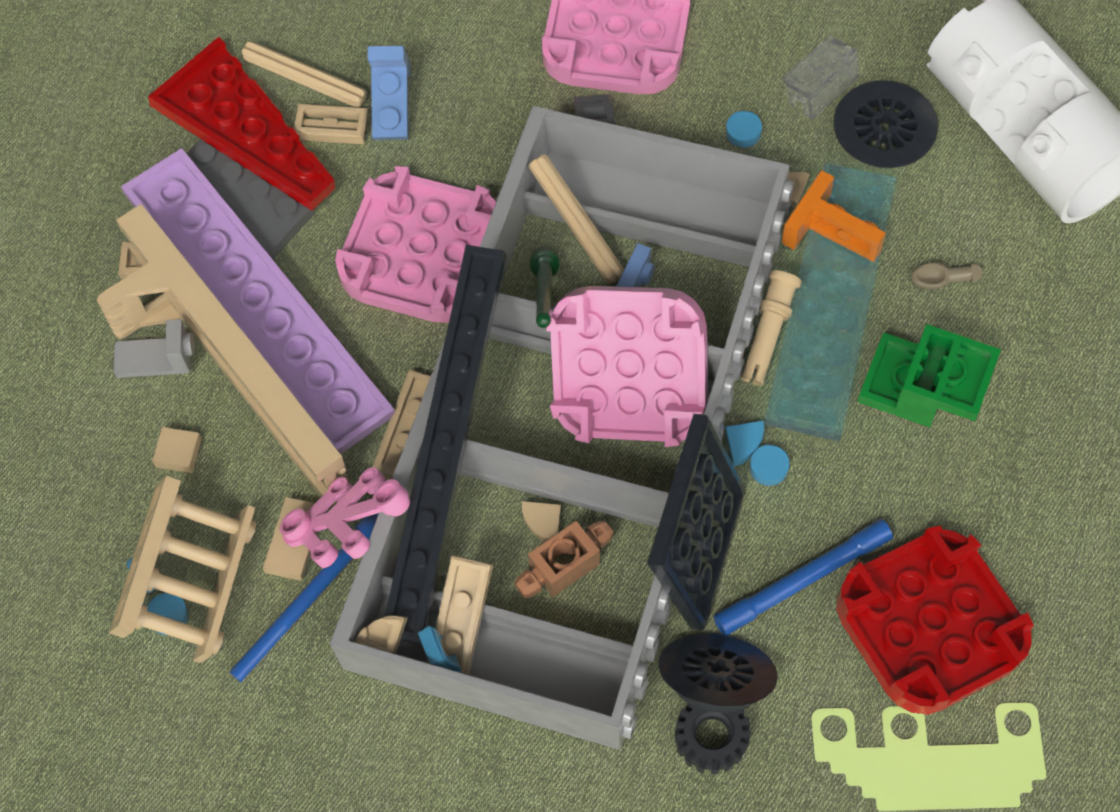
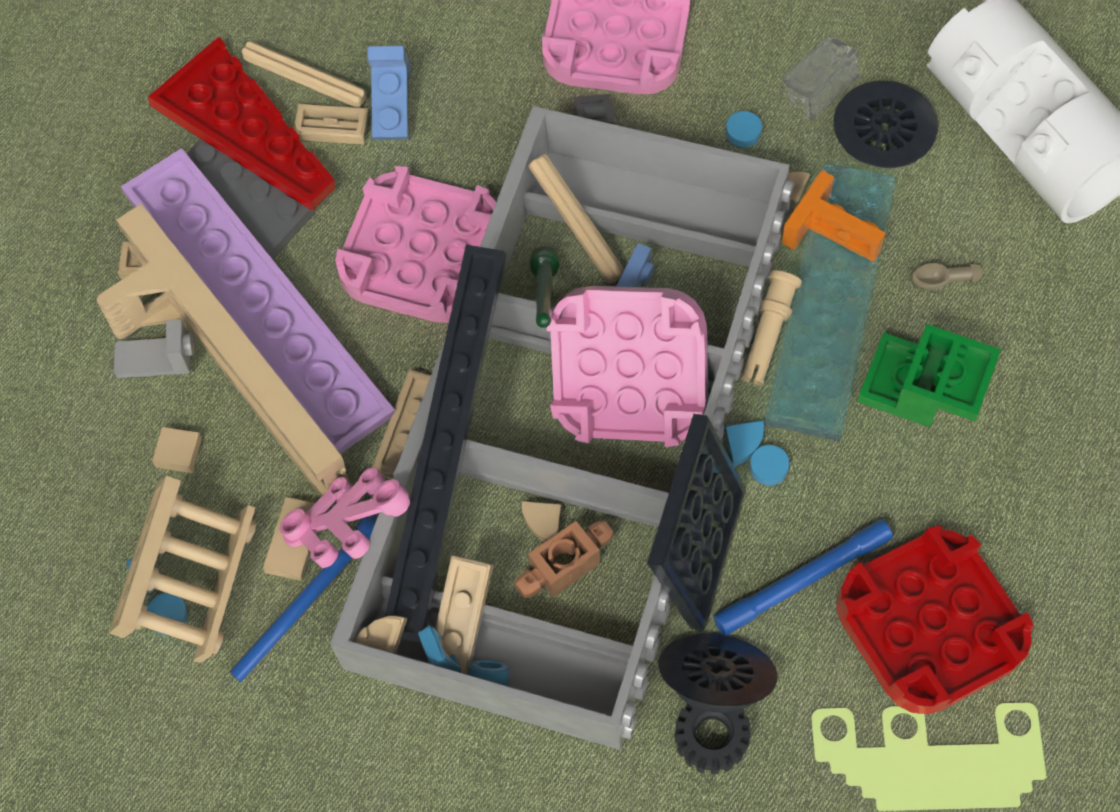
none -> dark azure tile [468,660,510,686]

